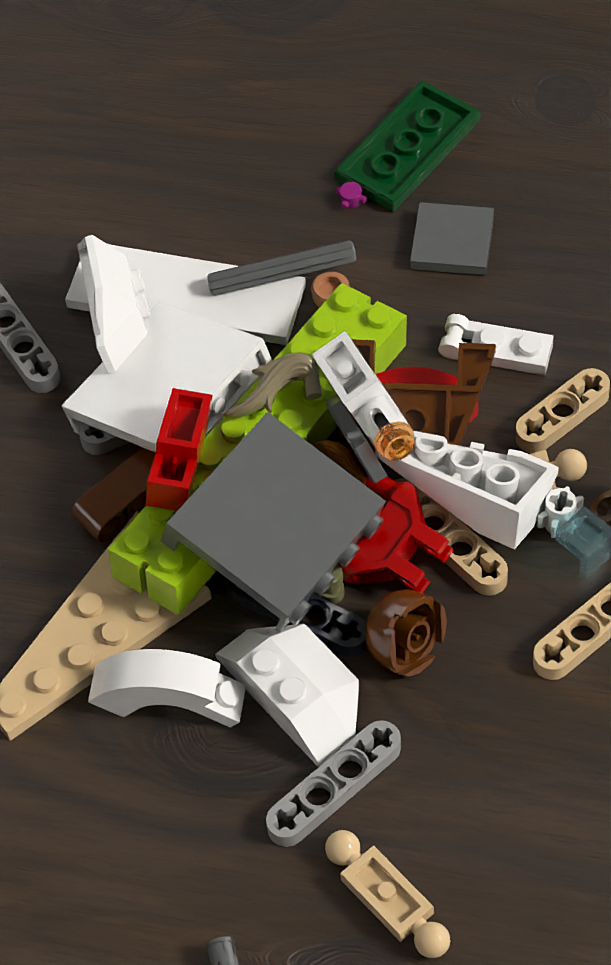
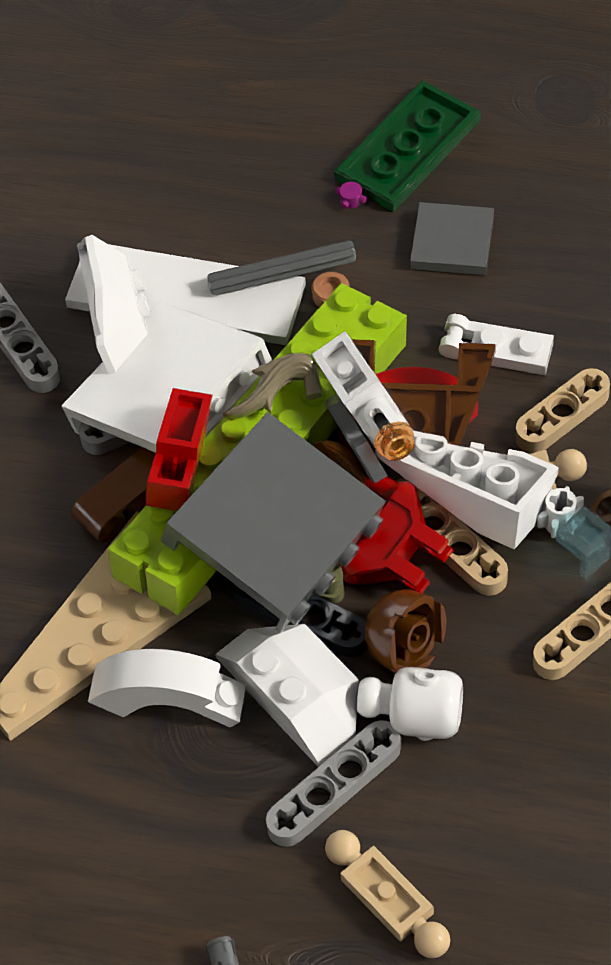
none -> white piece [357,667,463,741]

